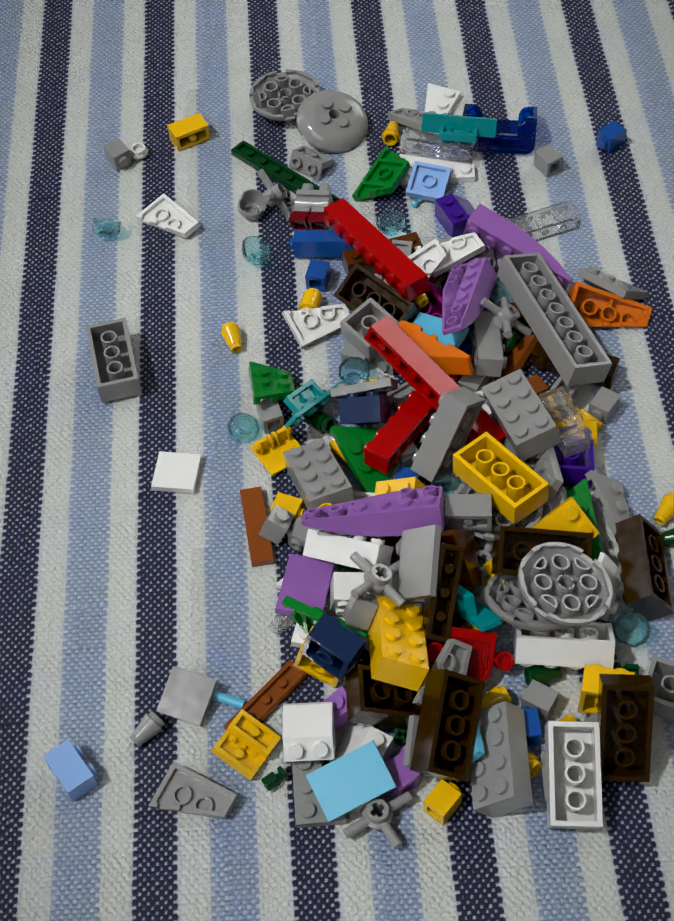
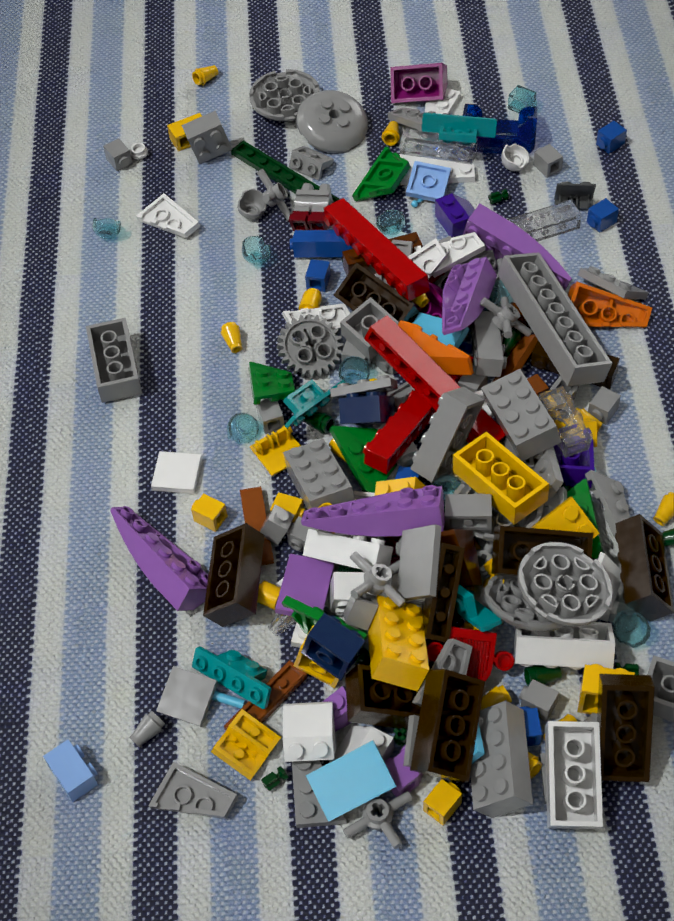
none -> medium lavender wedge [110,506,209,611]
none -> light grey brick [182,111,232,164]
none -> yellow brick [191,493,228,532]
none -> yellow cone [192,65,219,85]
none -> teal bracket [192,646,272,709]
none -> dark brown brick [203,523,265,627]
none -> yellow brick [257,580,281,610]
none -> light grey gear [277,314,343,379]
none -> magenta slope [390,63,448,104]
none -> dark green piece [488,189,509,204]
none -> white hair [501,143,529,171]
none -> clear light blue brick [508,85,537,116]
none -> dark grey hinge [554,181,596,210]
none -> blue brick [587,198,619,233]

